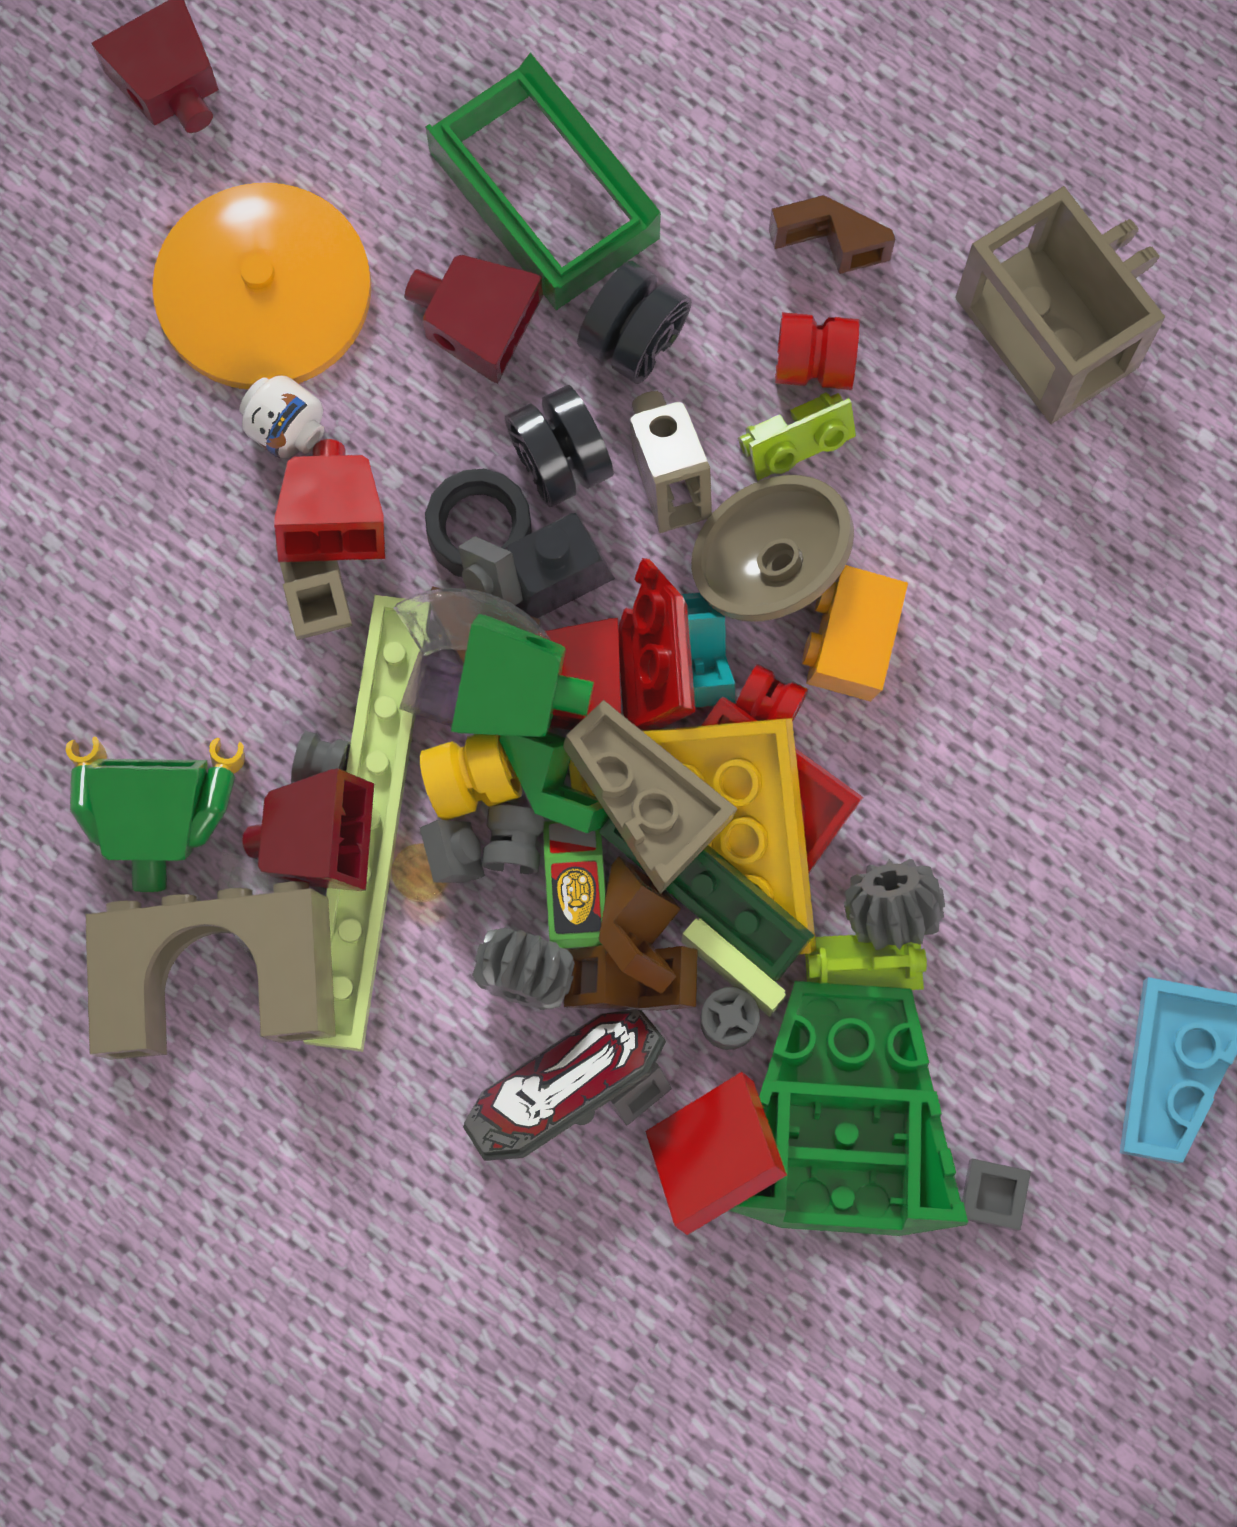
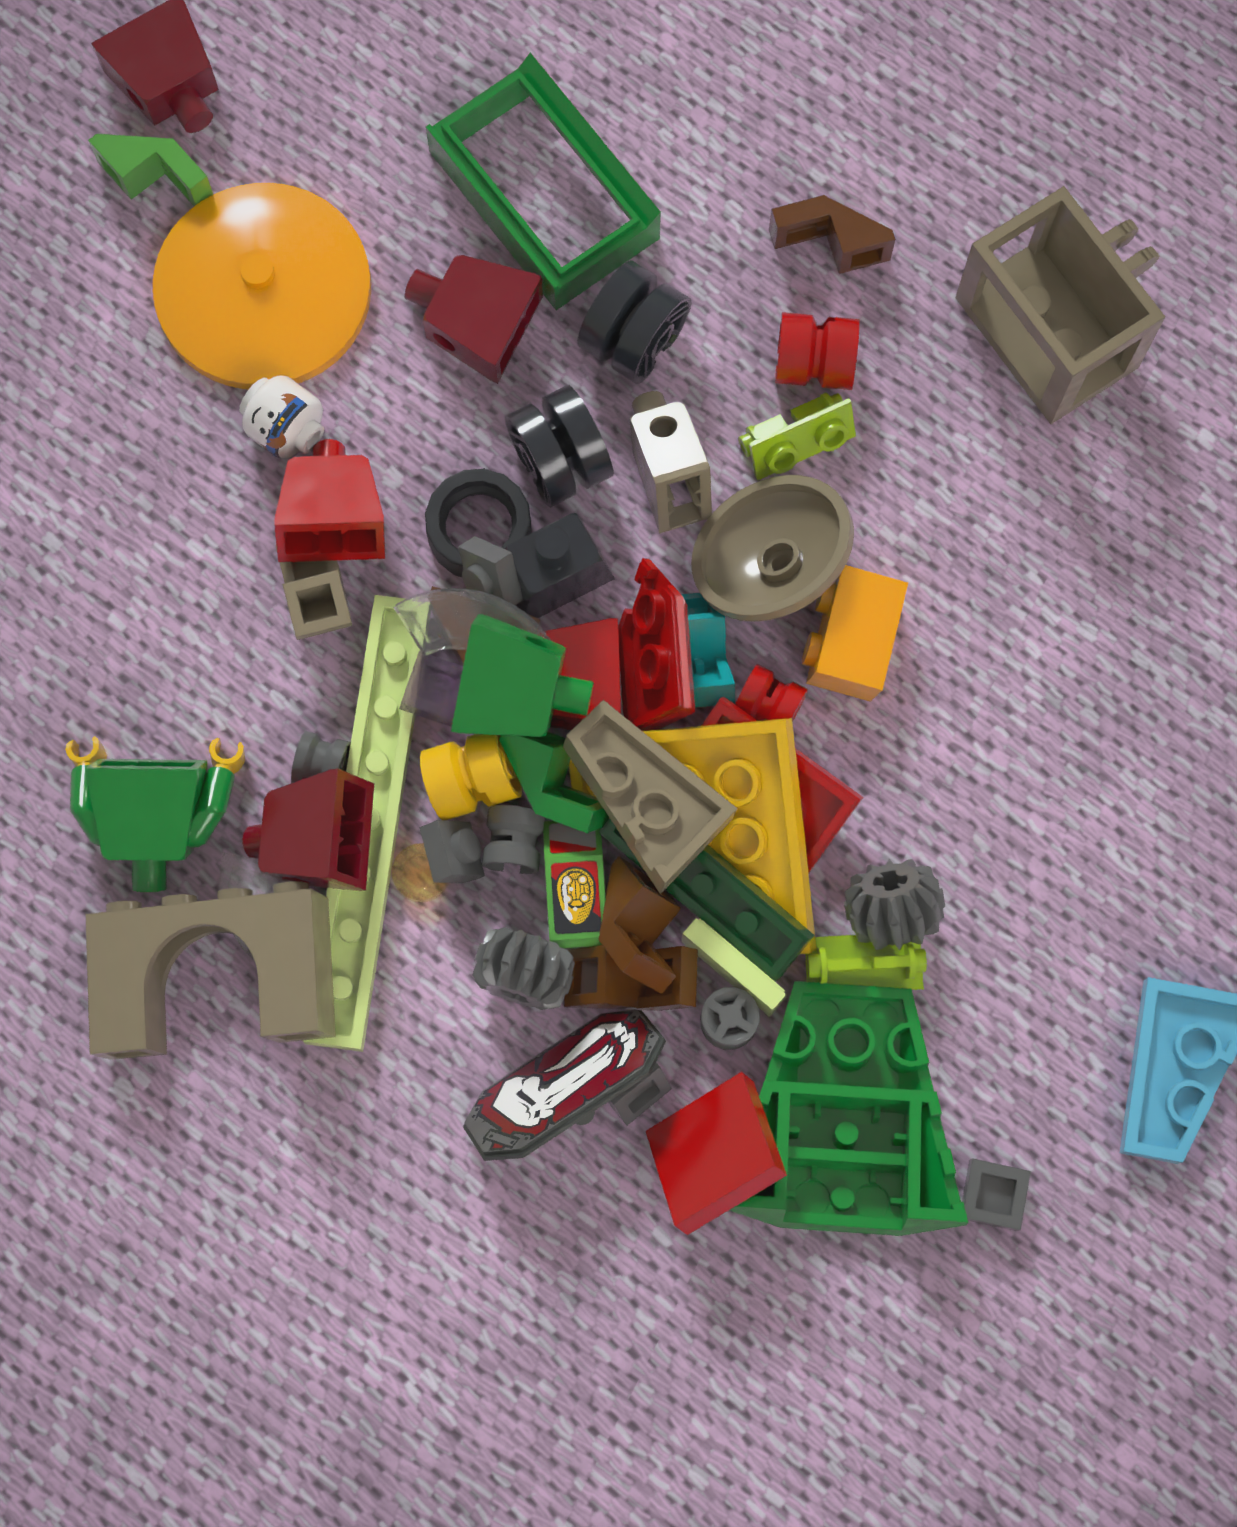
none -> bright green slope [88,134,213,206]

